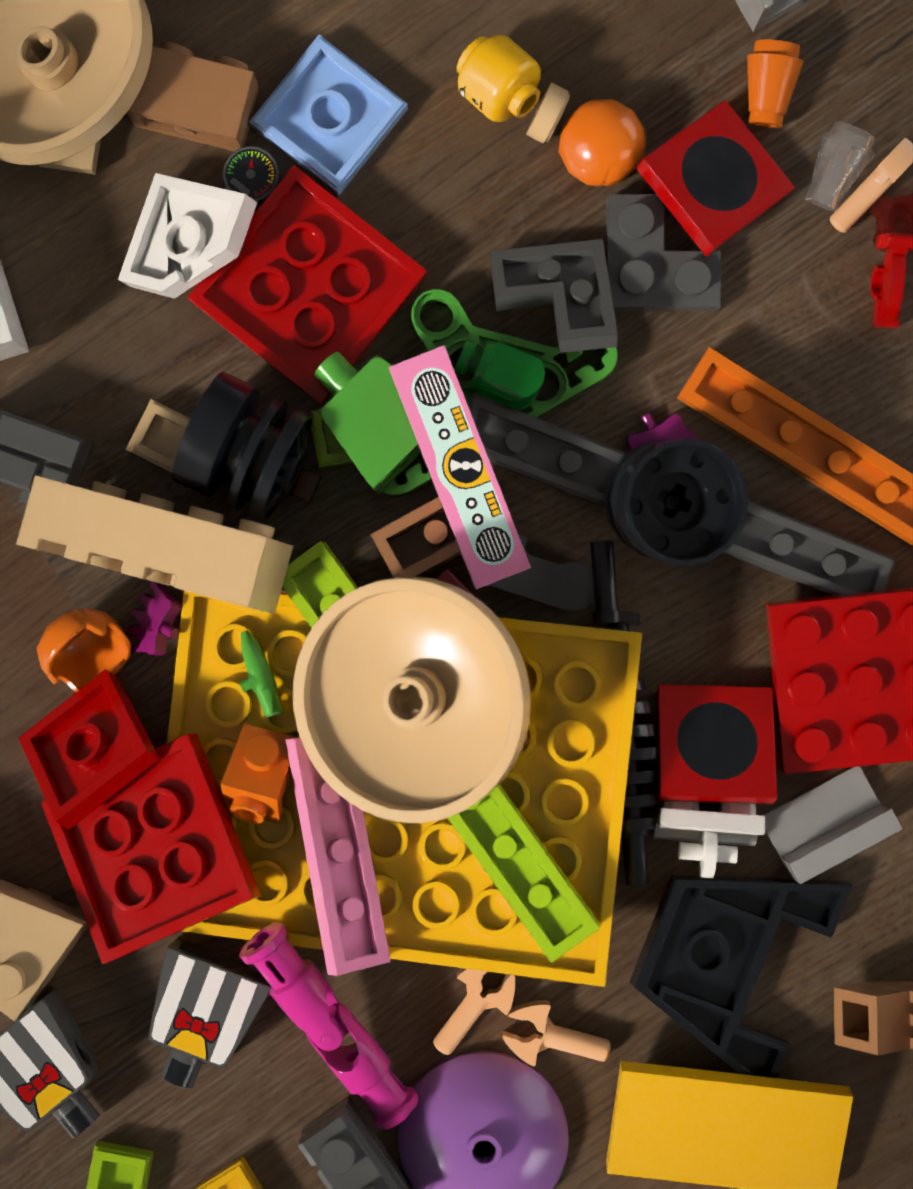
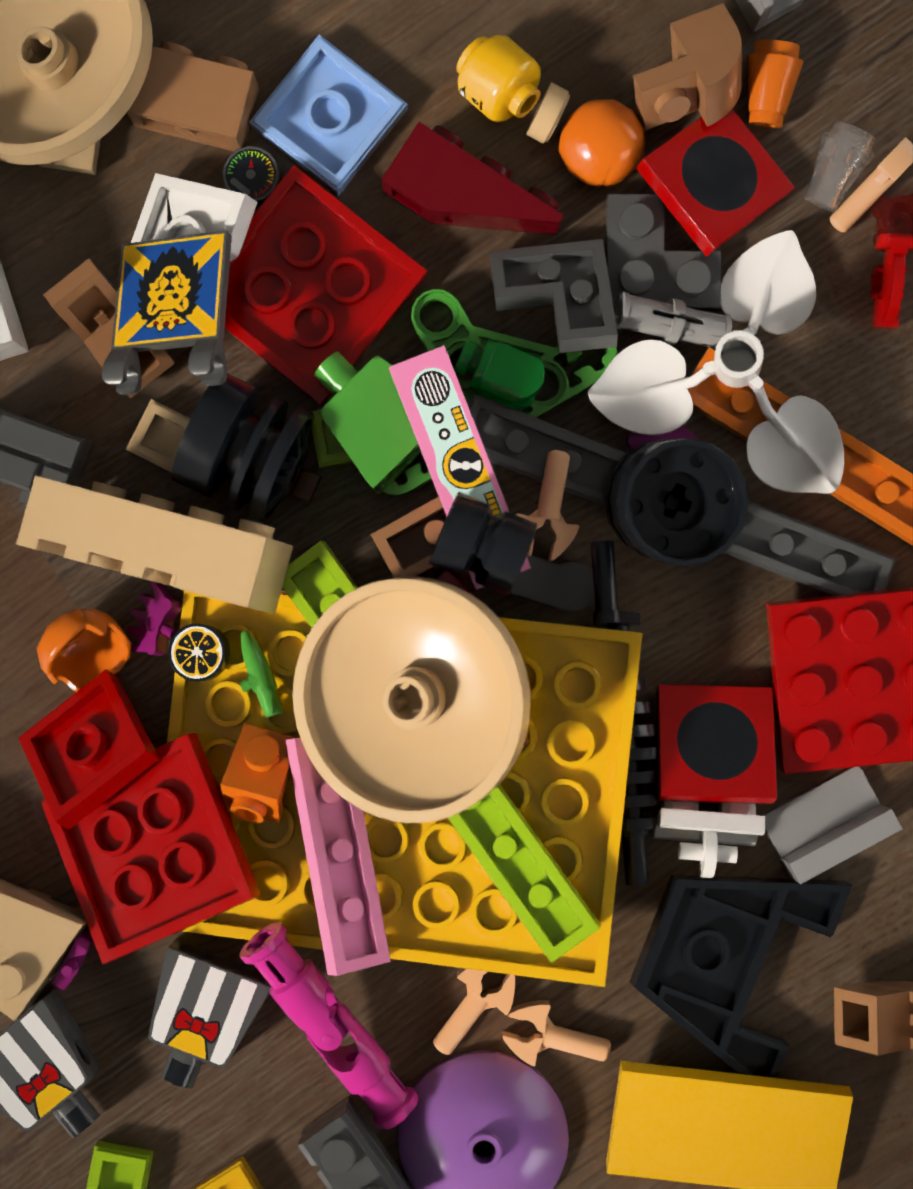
none -> medium nougat brick [43,258,175,399]
none -> magenta piece [52,925,94,991]
none -> flag [102,230,232,395]
none -> black tile [168,624,230,682]
none -> dark red slope [381,122,564,235]
none -> black wheel [429,491,537,596]
none -> light nougat bar [516,450,579,562]
none -> white plant [588,230,844,494]
none -> light grey pin [614,292,732,349]
none -> medium nougat brick [633,3,742,130]

